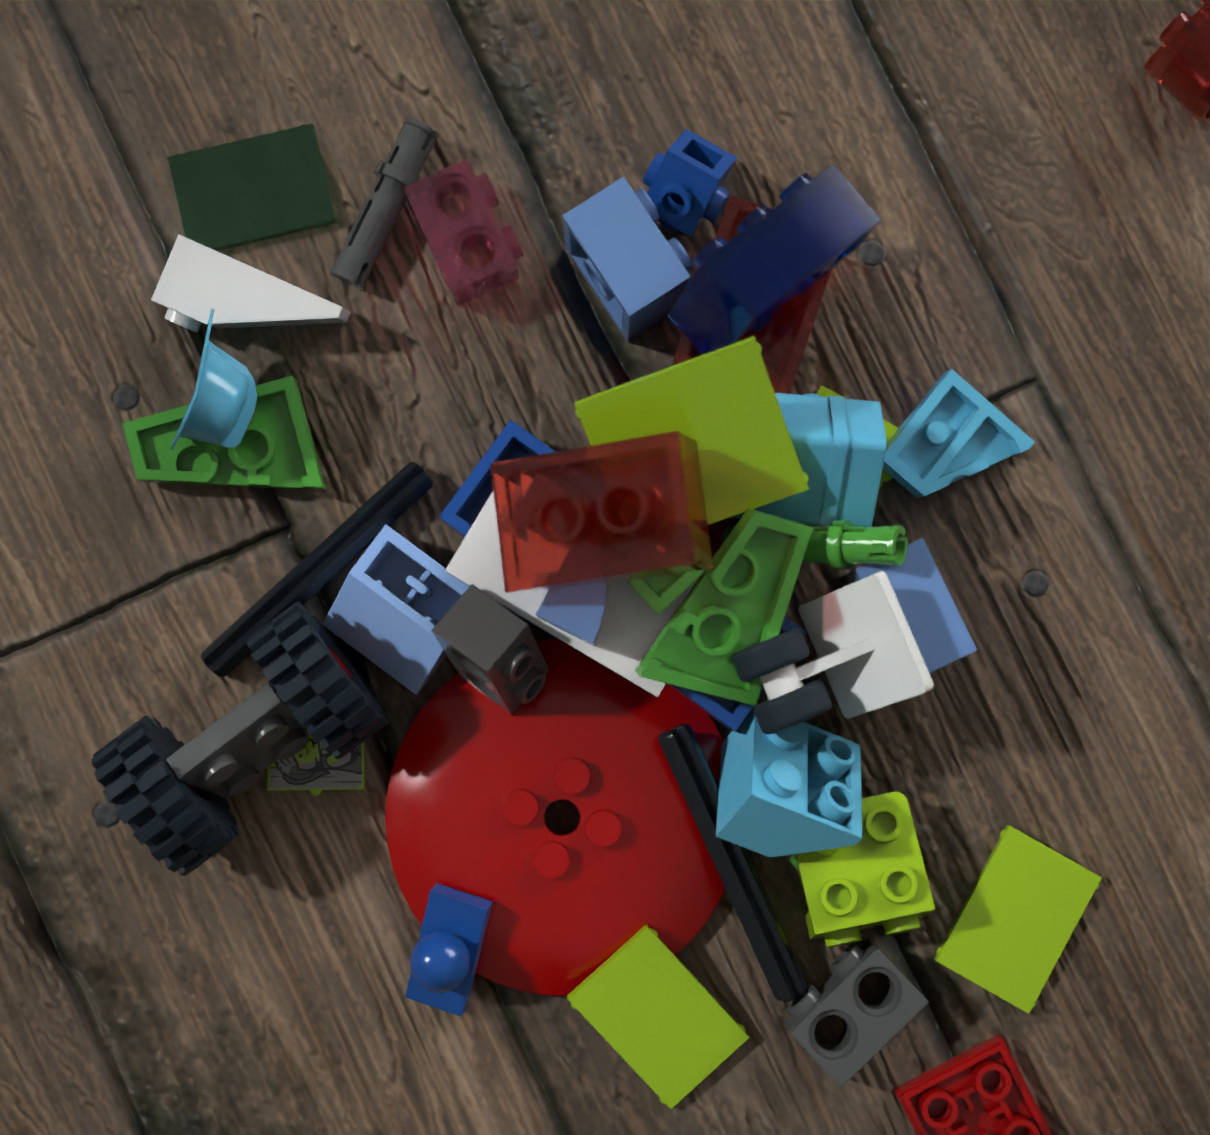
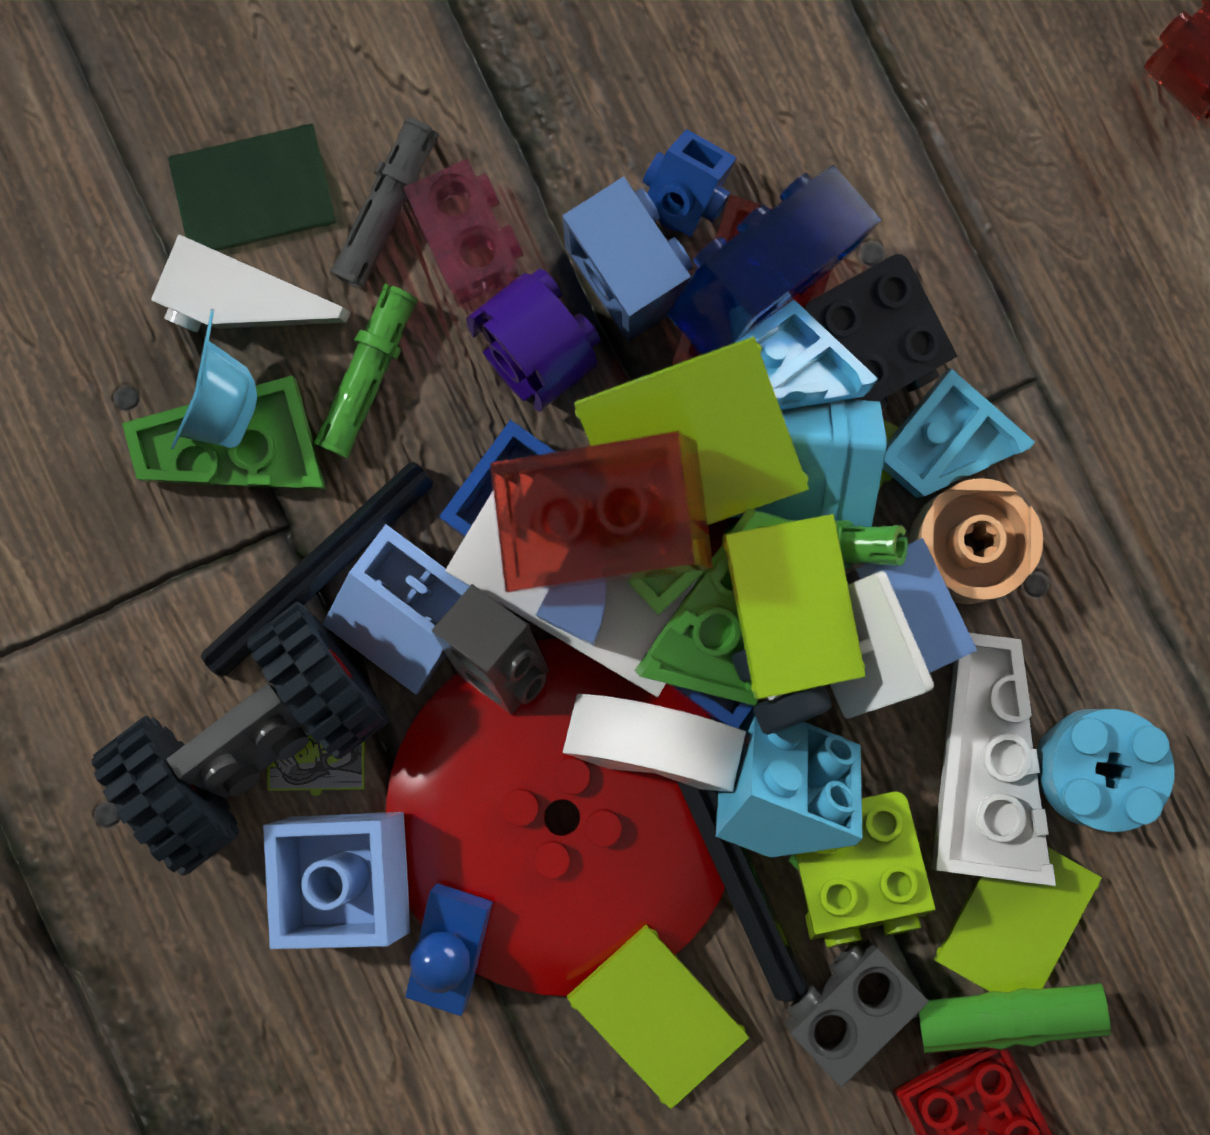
none -> light blue brick [263,812,411,949]
none -> bright green pin [313,284,419,459]
none -> dark purple brick [466,268,601,412]
none -> white brick [562,694,746,792]
none -> lime piece [723,514,866,699]
none -> medium azure wing [735,299,878,410]
none -> black bracket [803,254,958,410]
none -> light nougat brick [909,478,1043,604]
none -> bright green axle [919,983,1111,1054]
none -> white wing [931,633,1056,886]
none -> medium azure brick [1037,709,1175,832]

